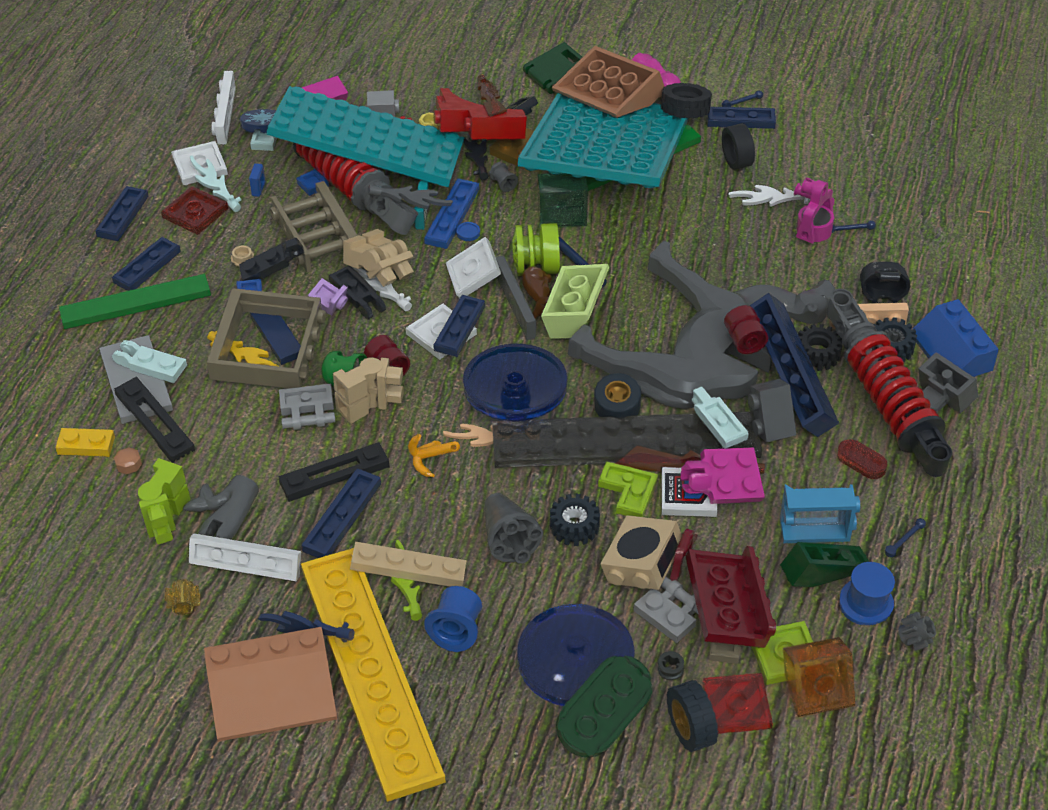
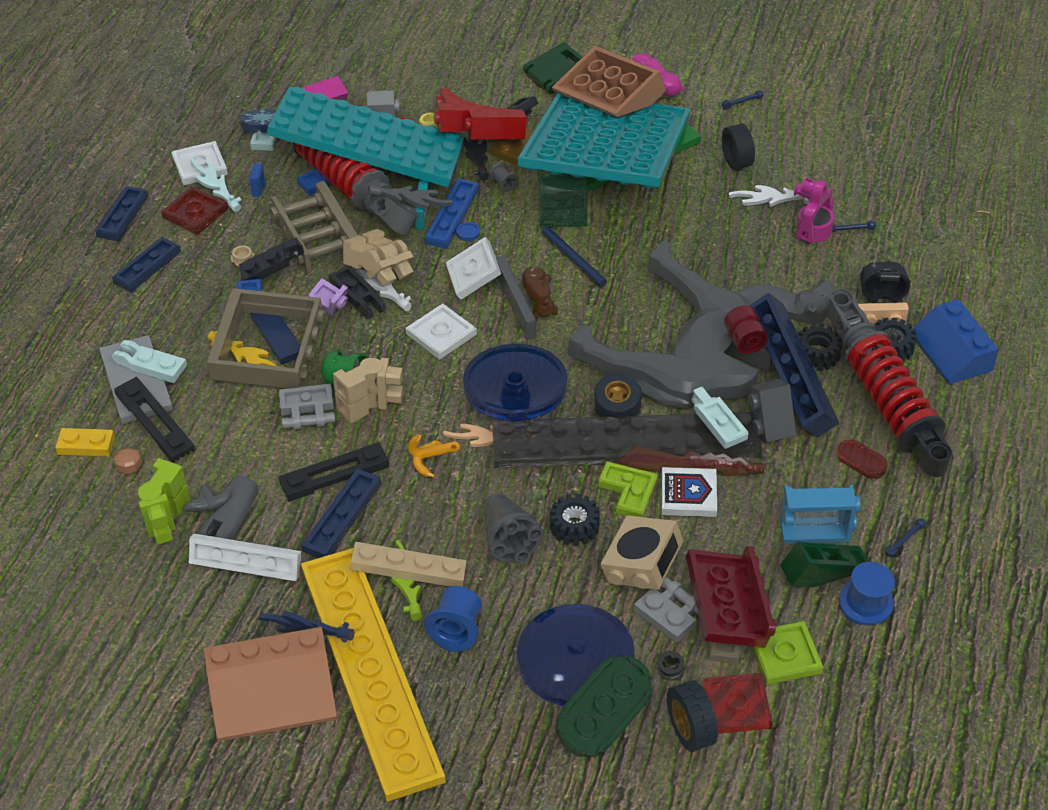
green tile [59,274,211,329] -> none
clear yellow gear [165,579,200,615] -> none
white plate [212,71,236,145] -> none
dark red wheel [363,335,411,376] -> none
dark blue tile [433,295,485,357] -> none
reddish brown sword [477,75,507,116] -> none
lime wheel [512,223,560,276] -> none
yellowish green slope [541,264,609,339] -> none
black tyre [661,83,712,118] -> none
dark red helmet [670,528,698,581] -> none
dark pink plate [681,448,765,504] -> none
dark blue tile [707,106,776,129] -> none
clear orange slope [783,637,855,717] -> none
dark grey gear [899,612,936,651] -> none
dark grey brick [918,352,978,414] -> none

